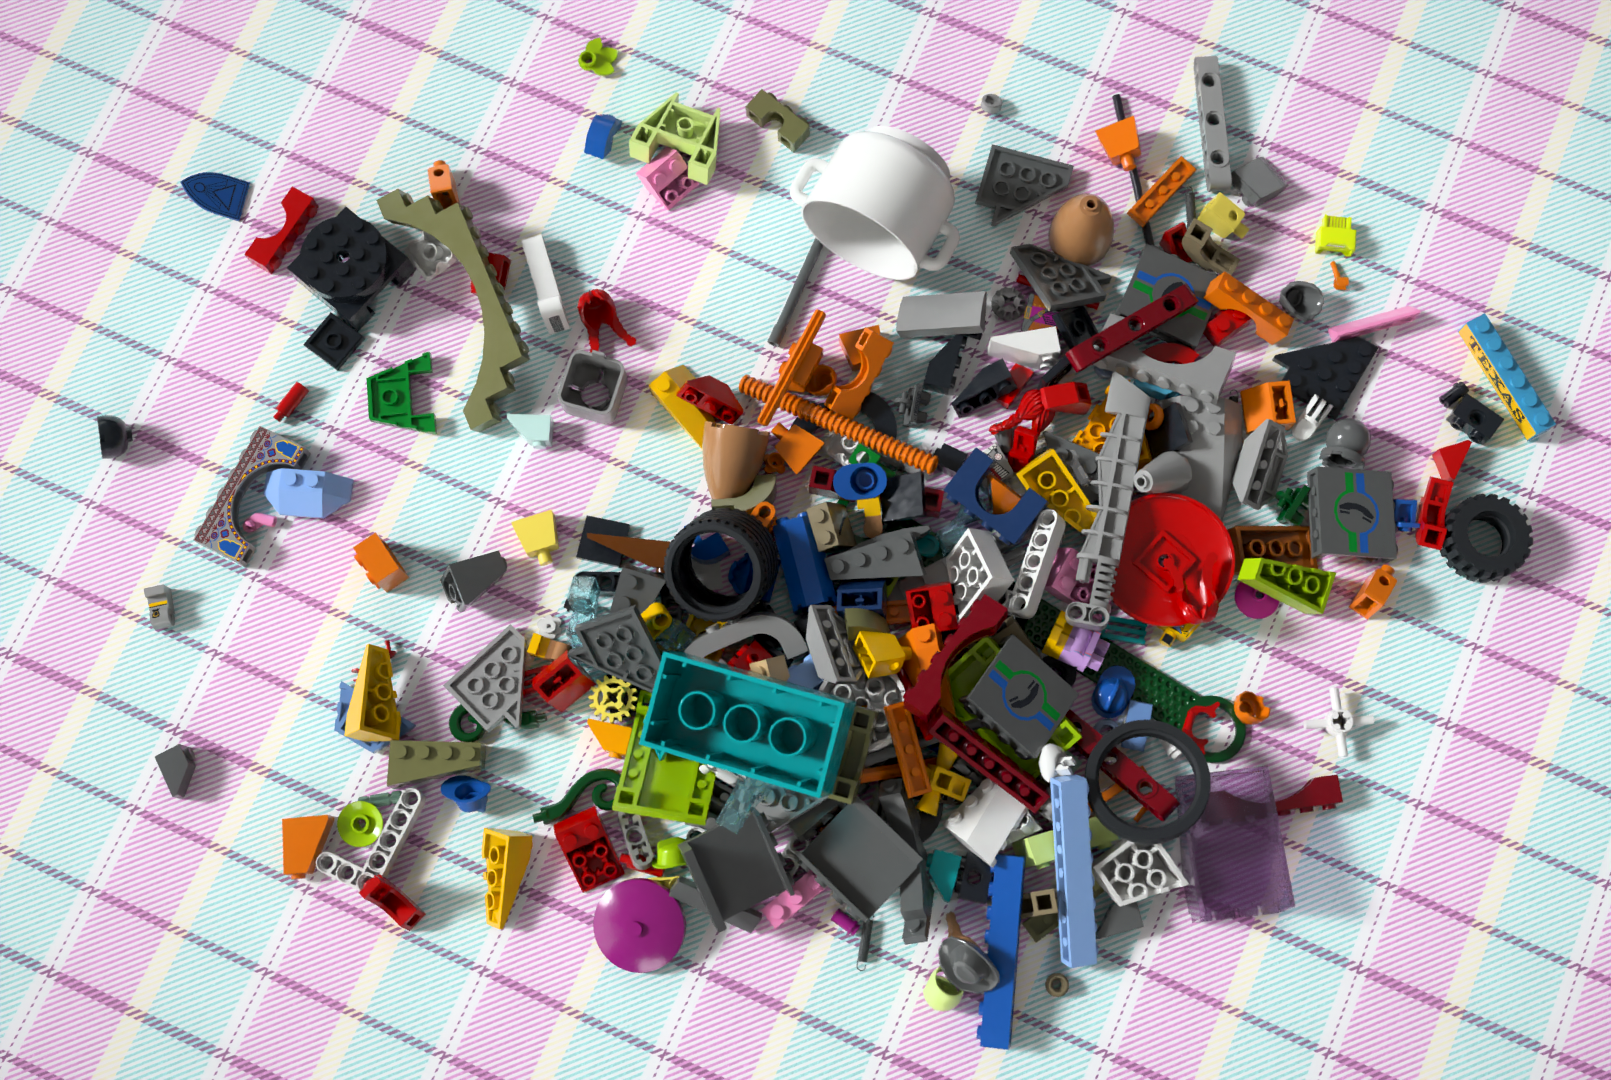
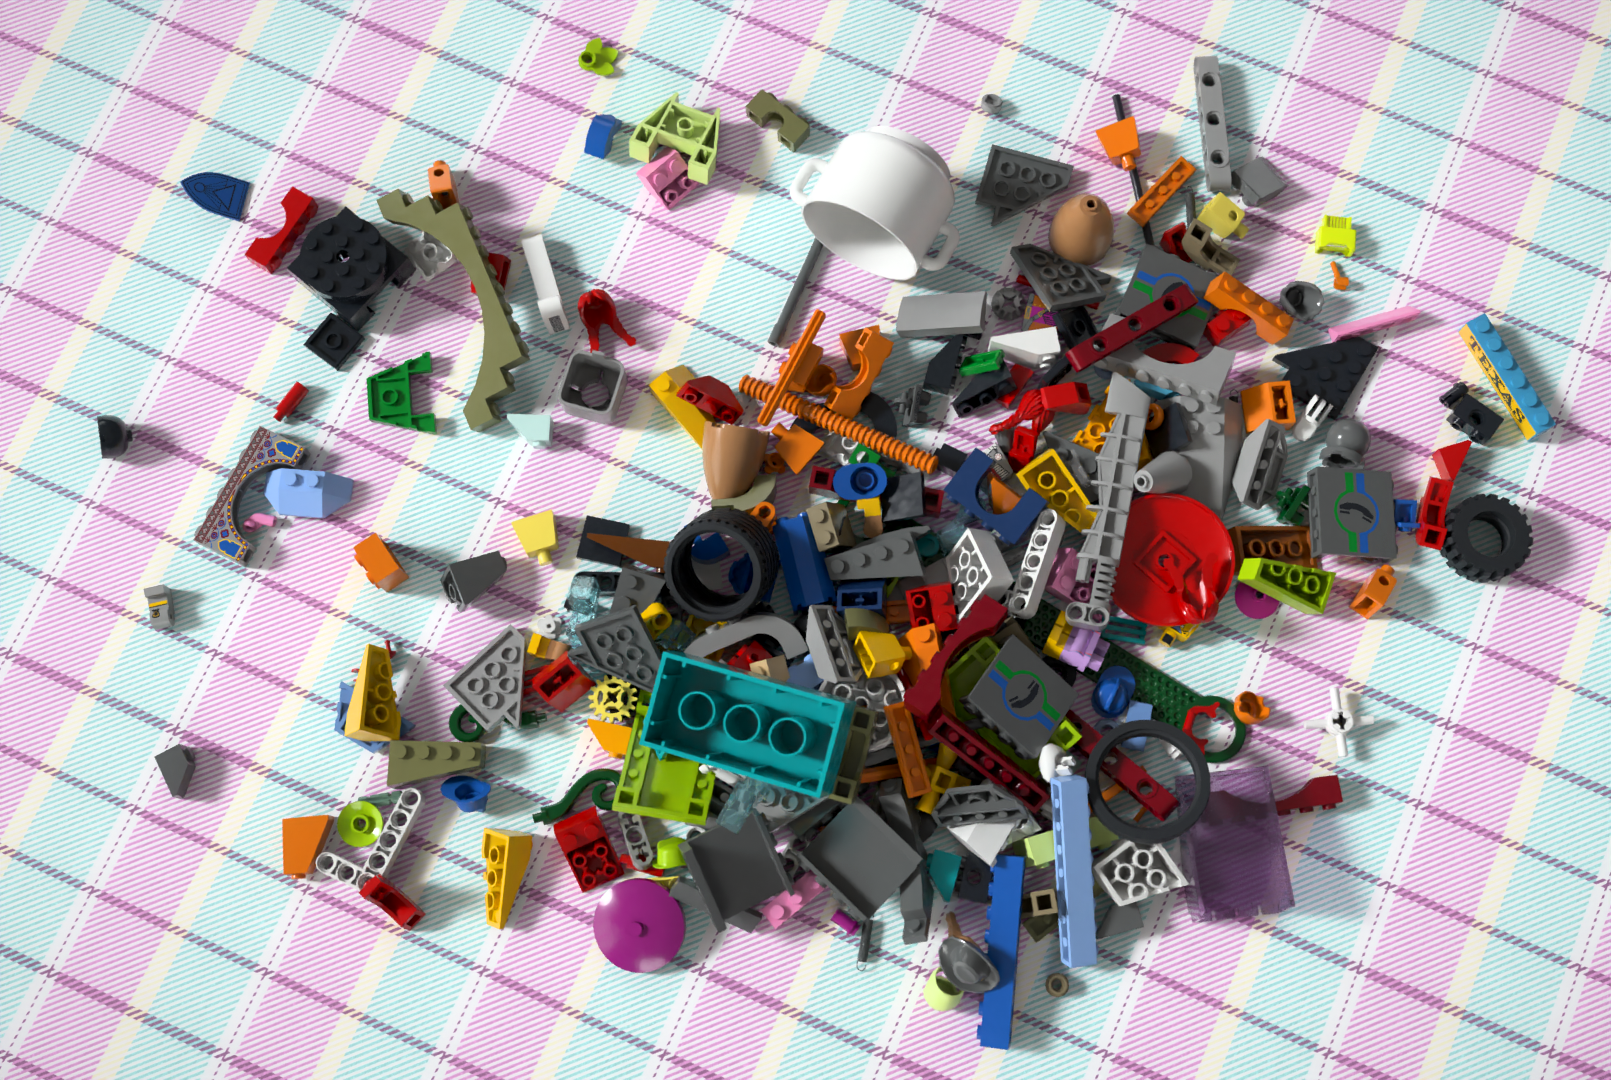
none -> dark grey wedge [932,784,1029,827]
none -> green tile [959,349,1005,377]

